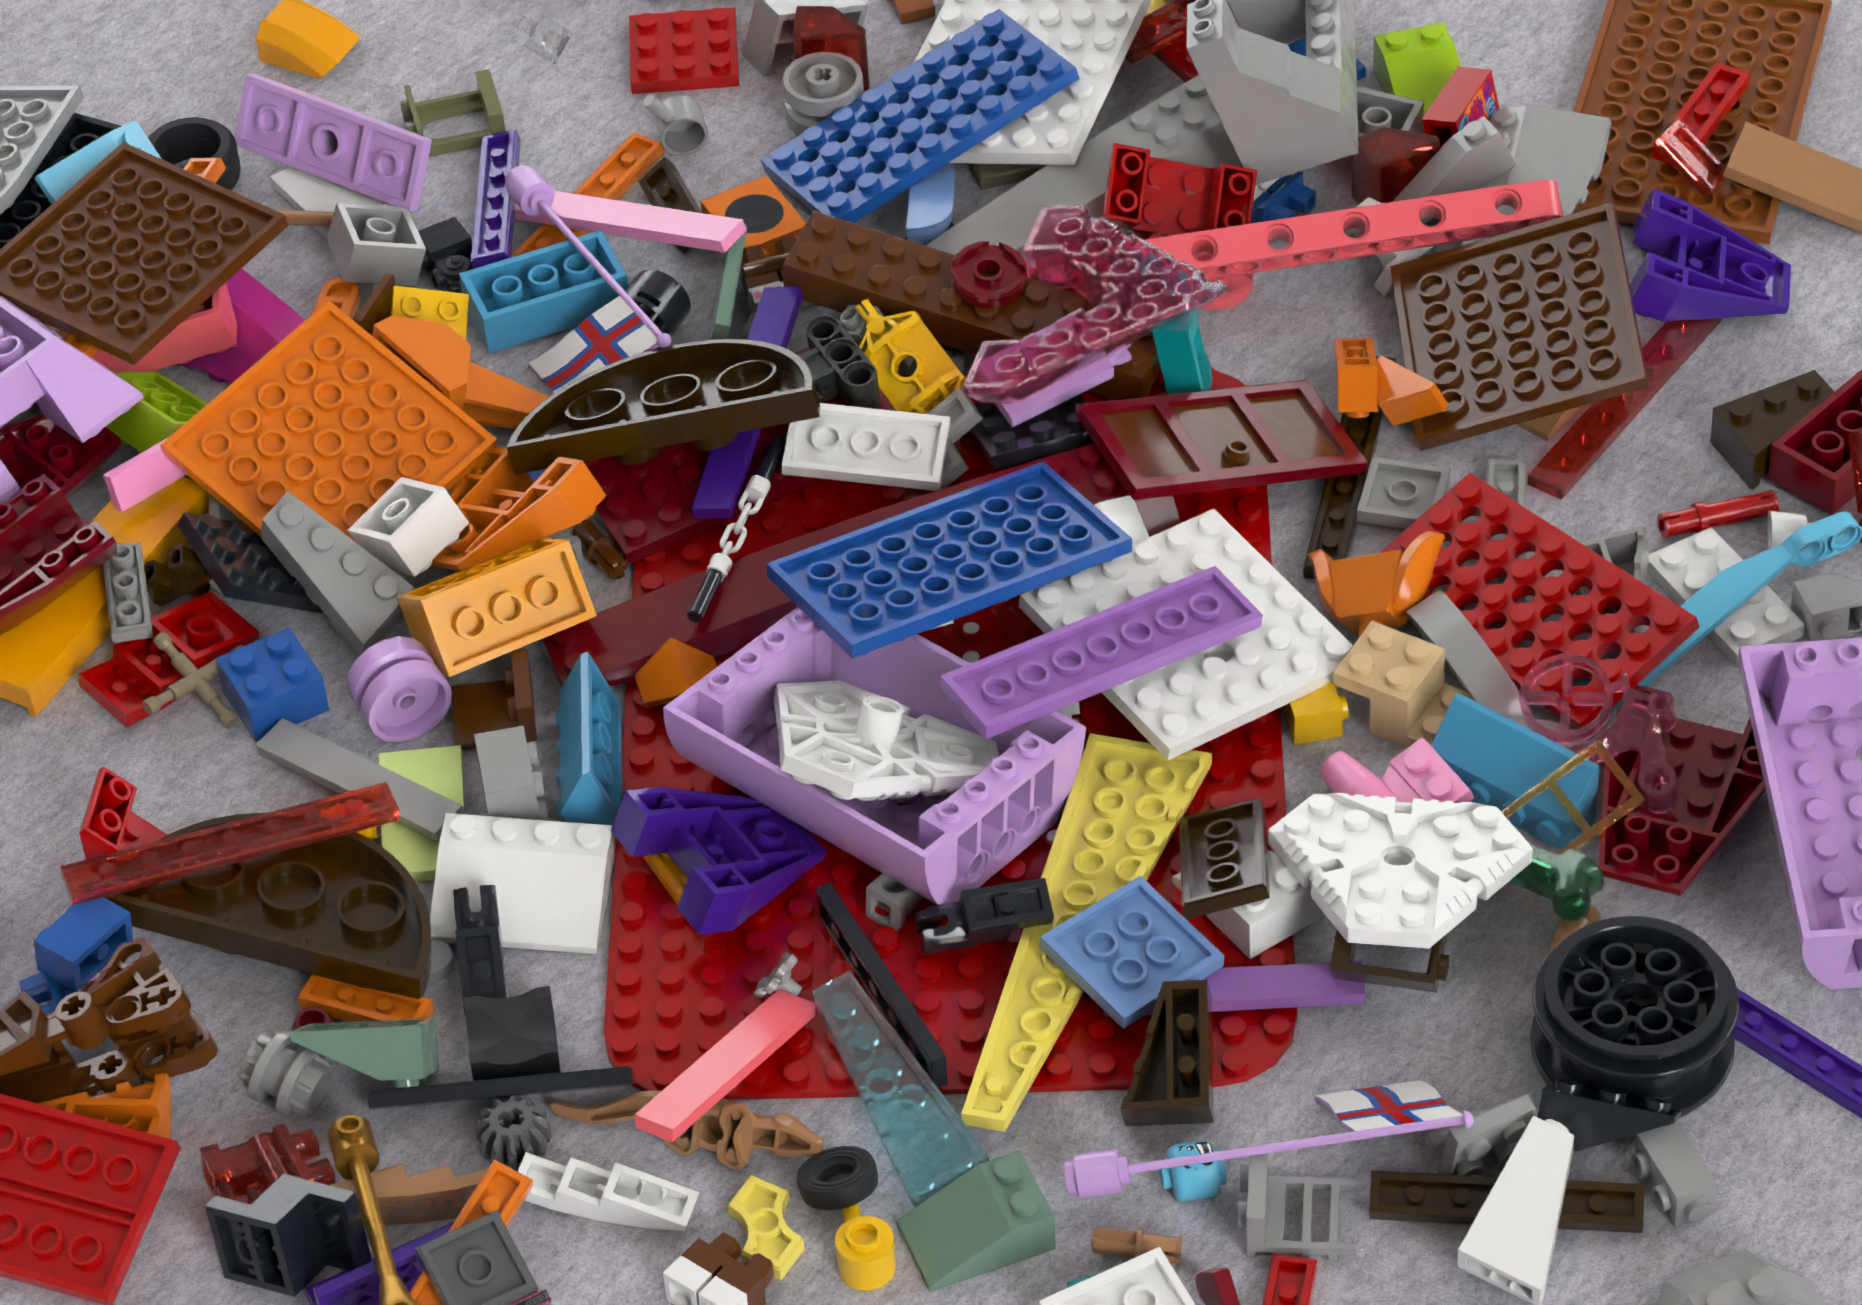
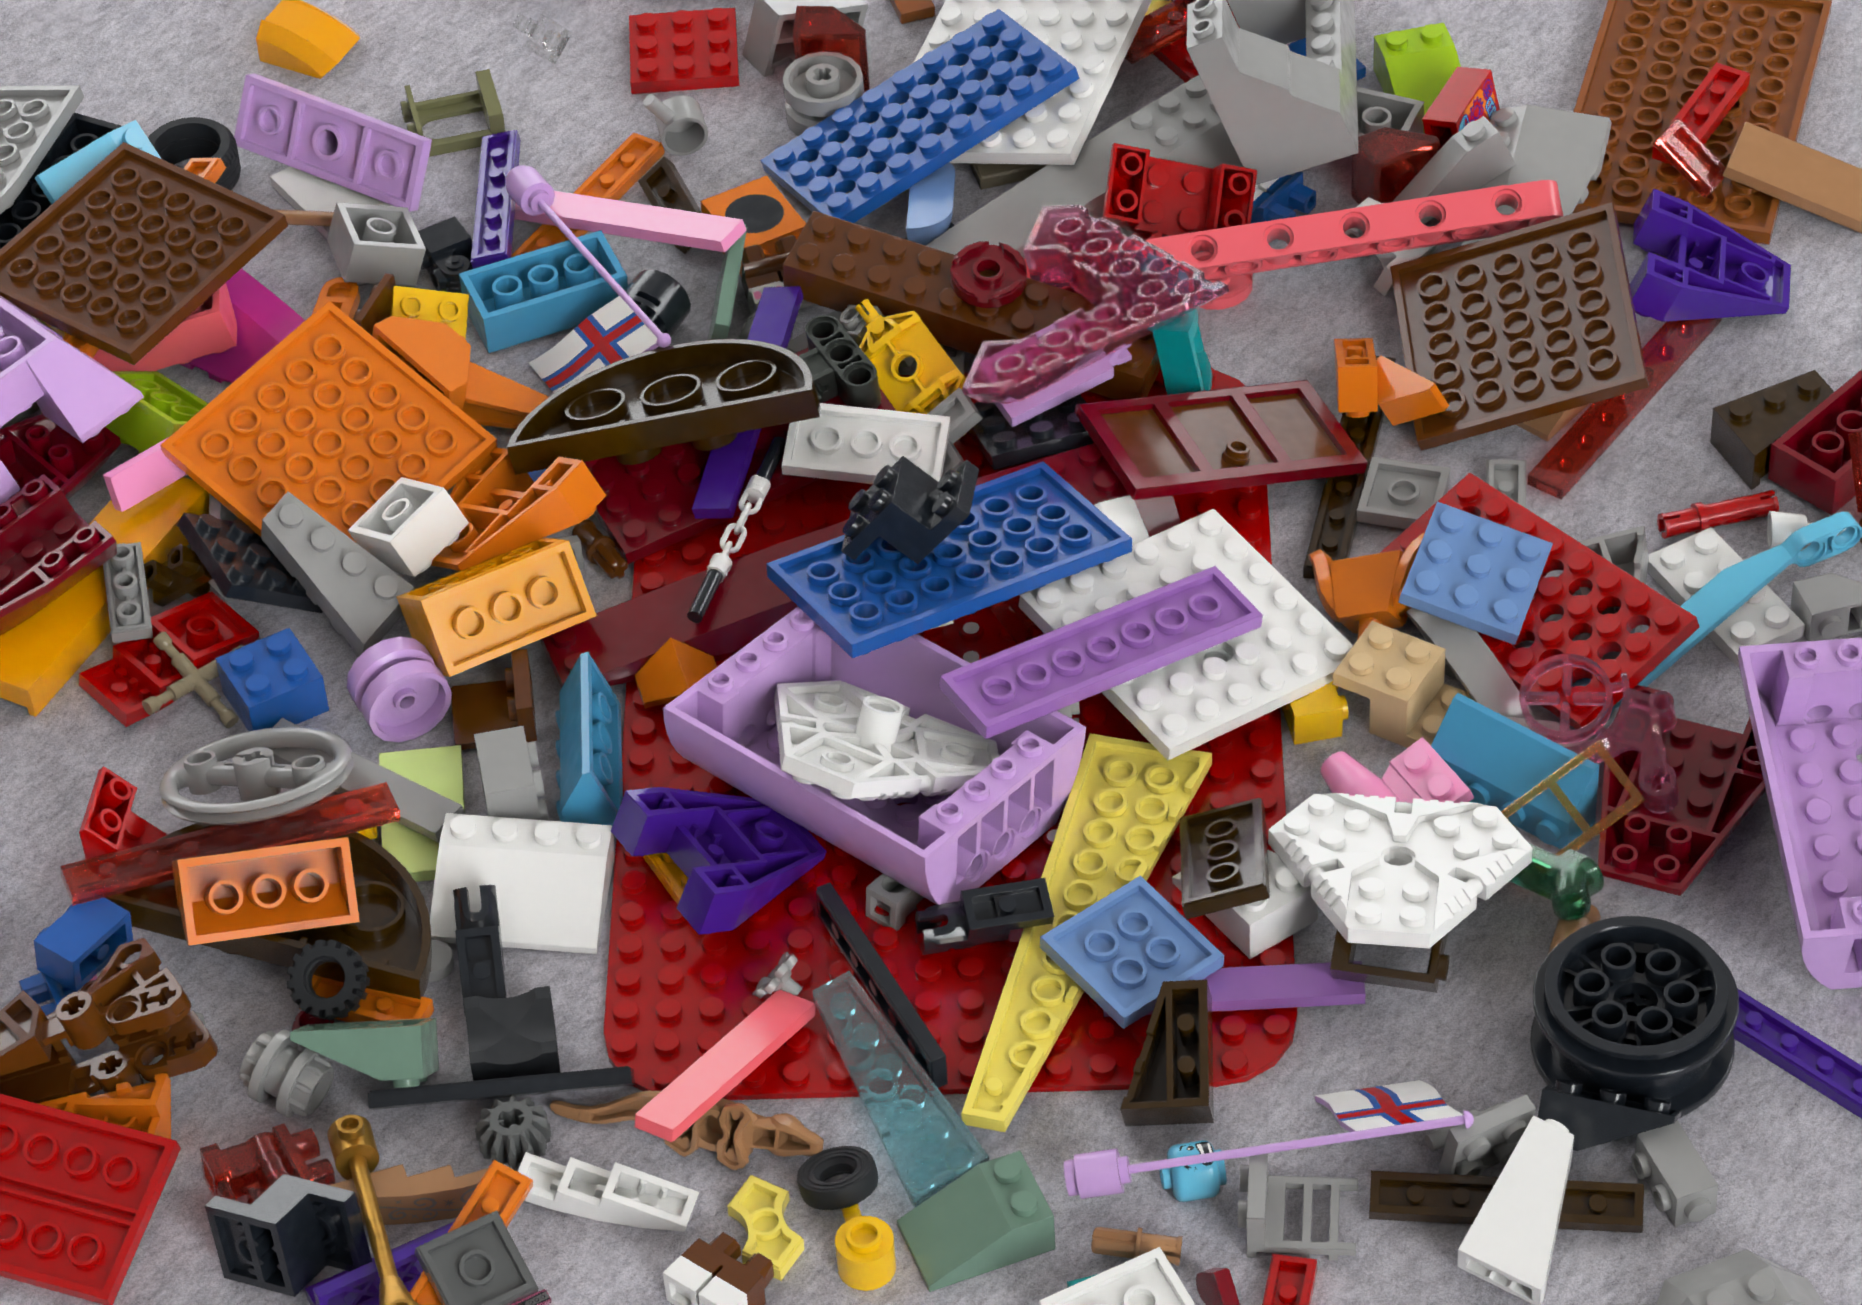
none -> light grey piece [159,727,353,825]
none -> orange slope [172,837,360,946]
none -> black tyre [286,939,370,1020]
none -> black bracket [841,456,979,564]
none -> medium blue plate [1398,501,1553,645]

